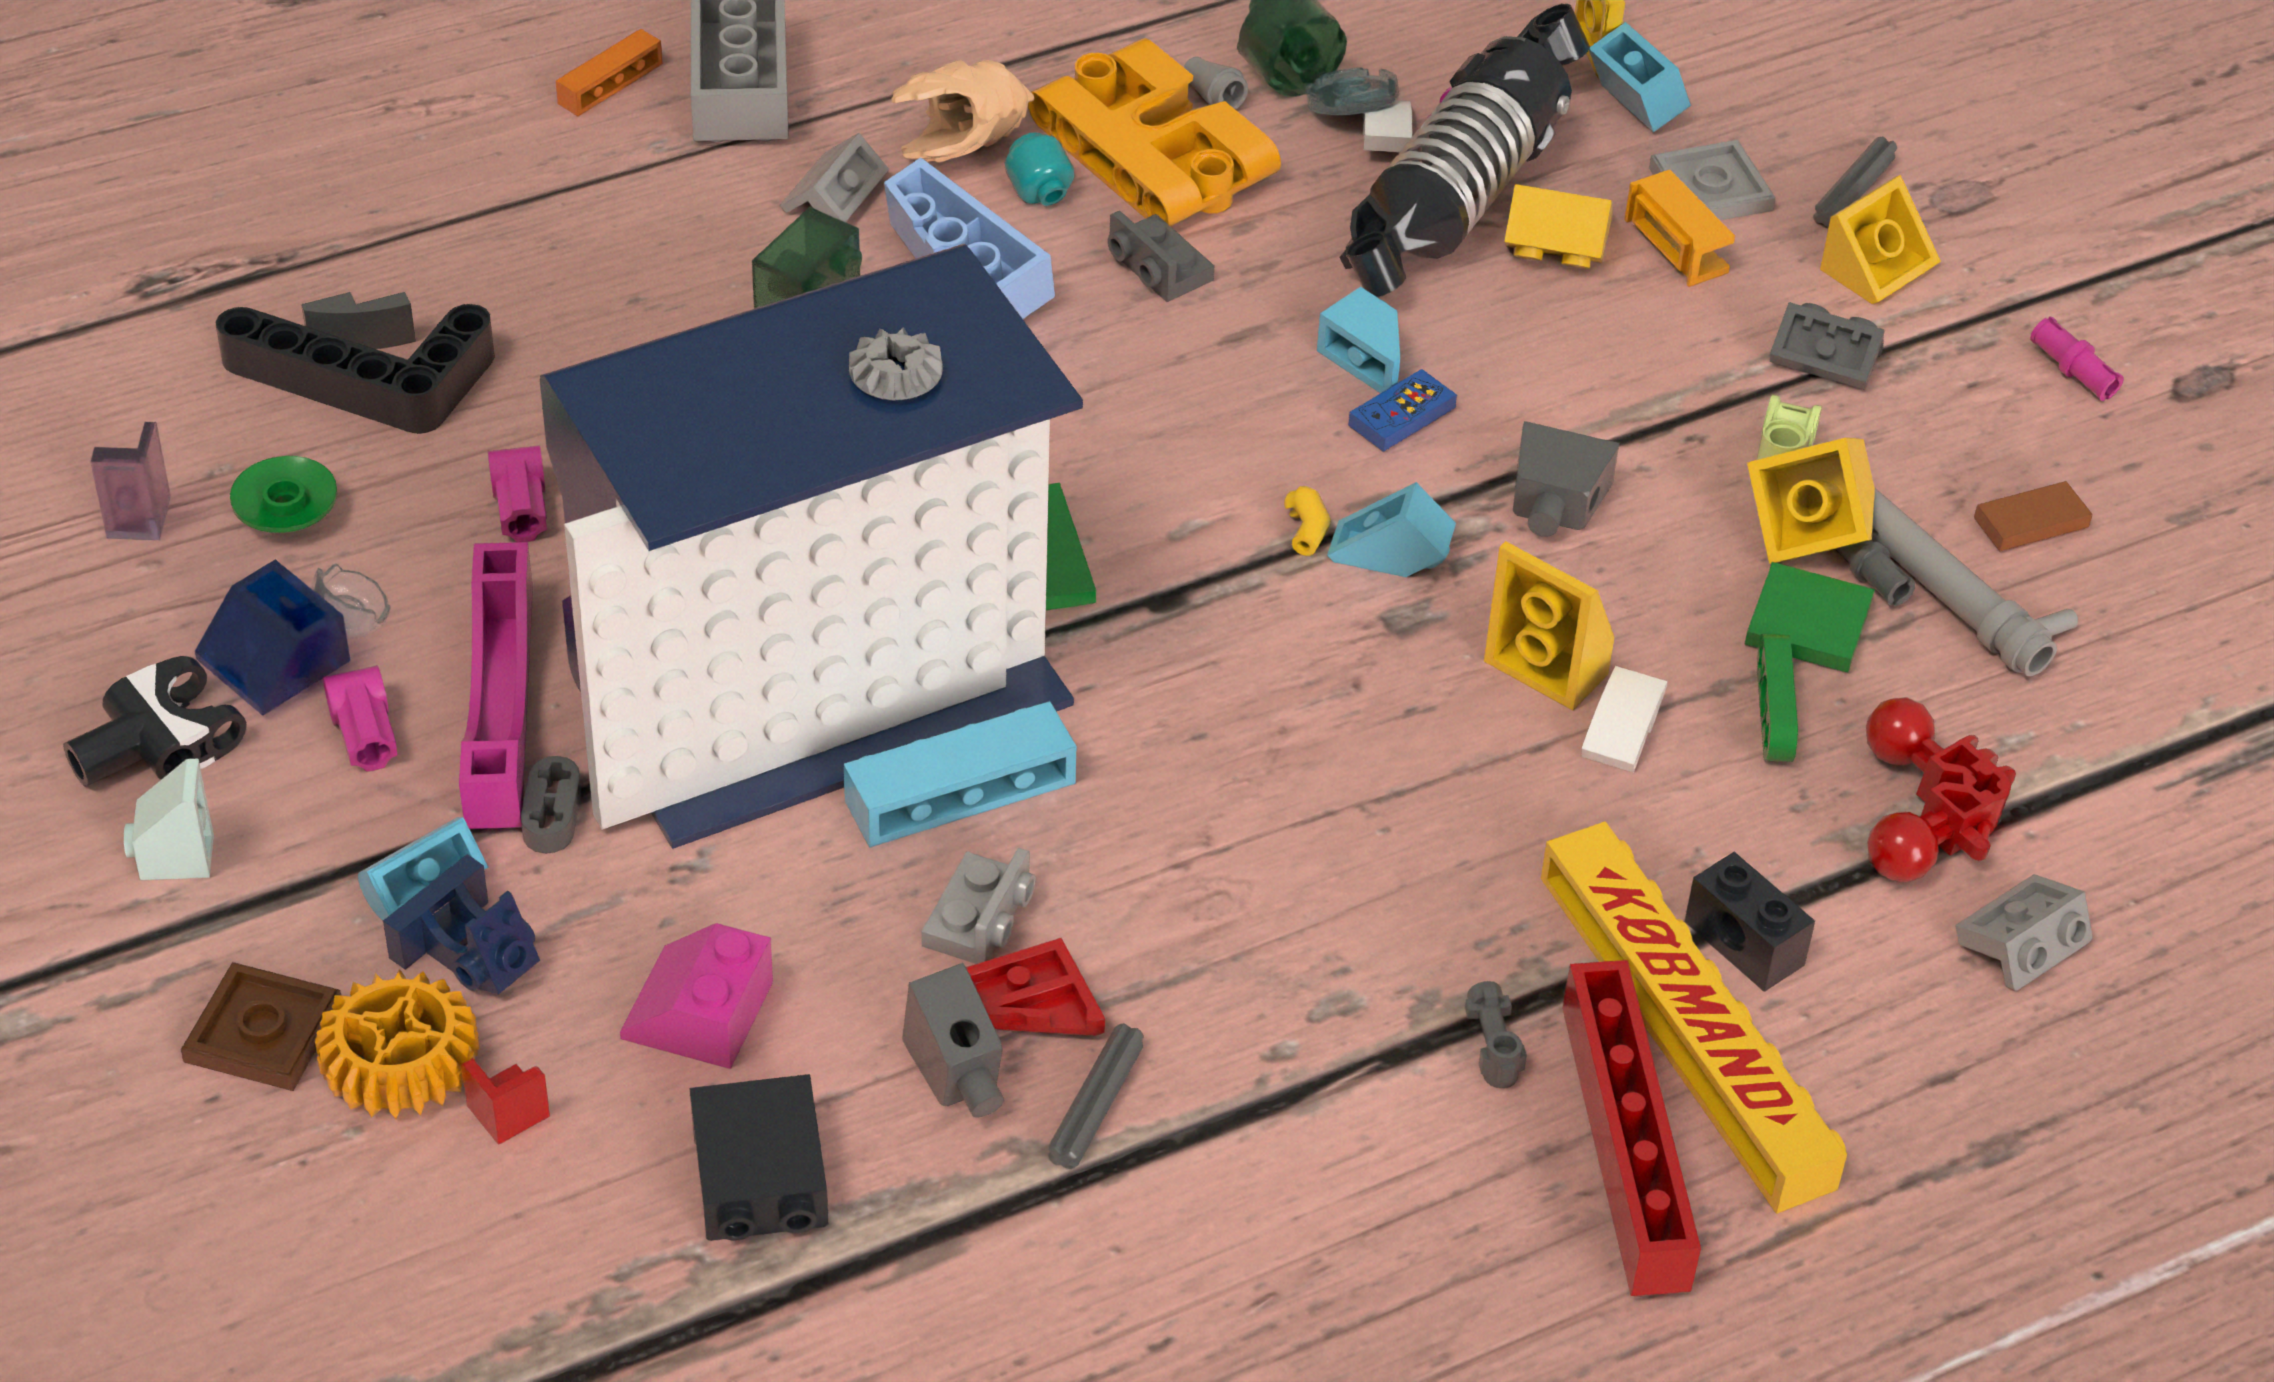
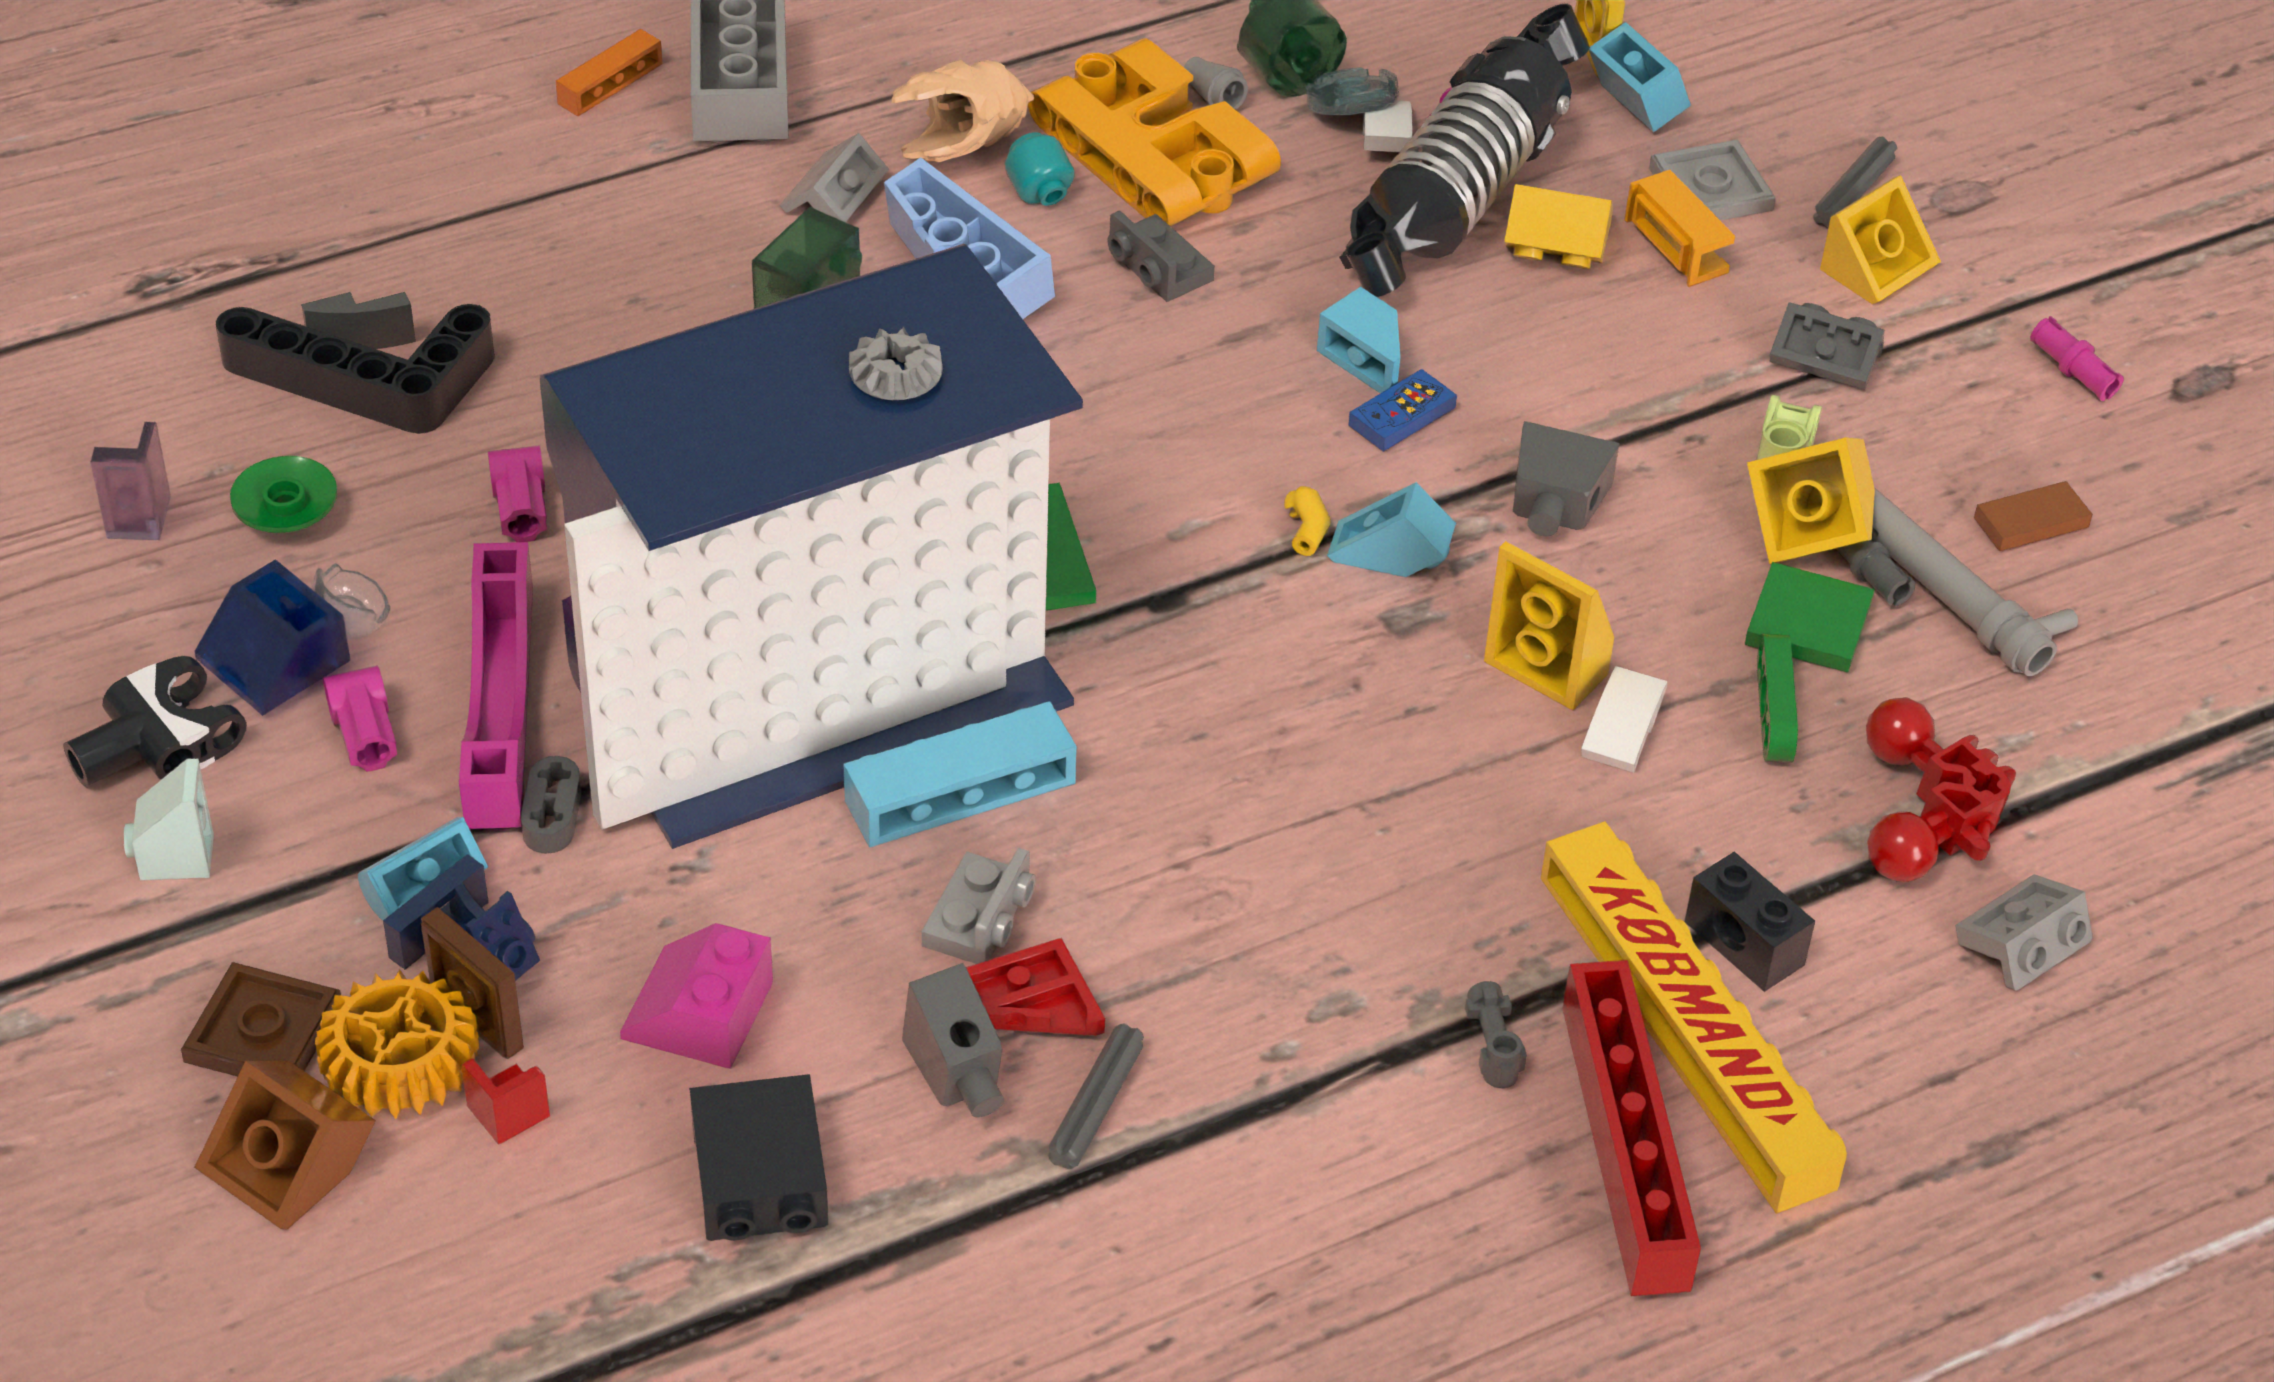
none -> dark orange slope [194,1061,376,1229]
none -> reddish brown tile [421,907,524,1059]

